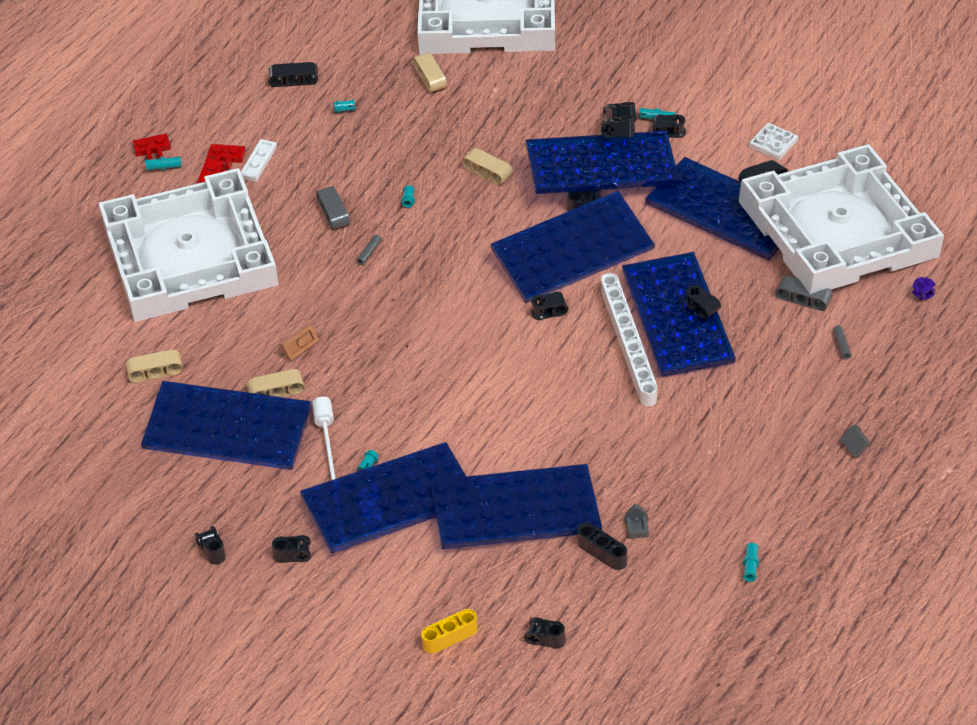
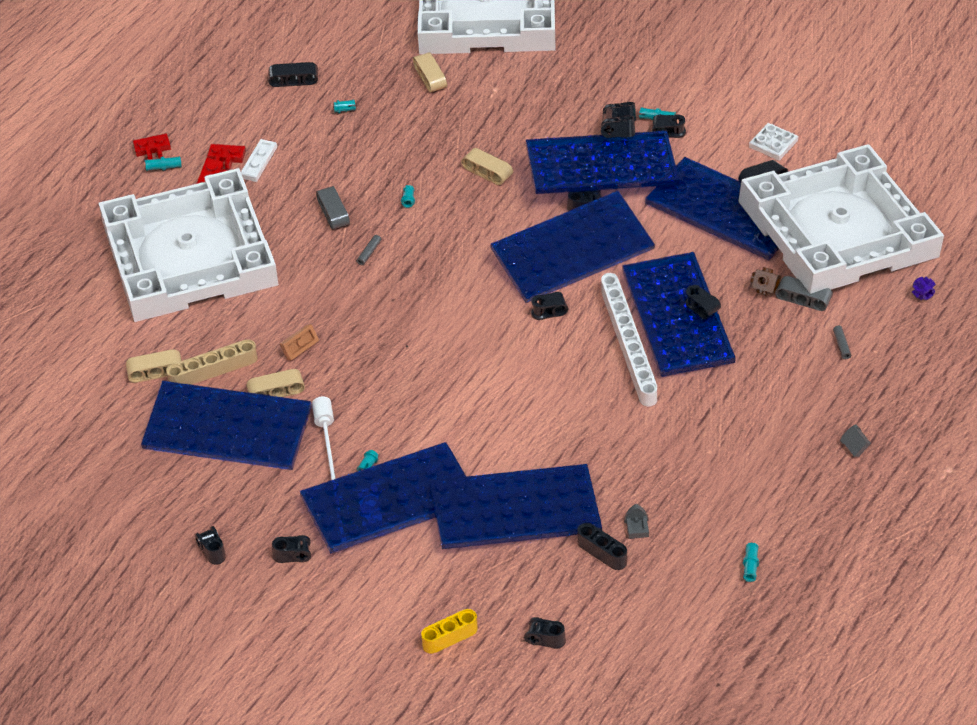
none -> tan beam [166,339,257,389]
none -> reddish brown brick [750,267,781,295]

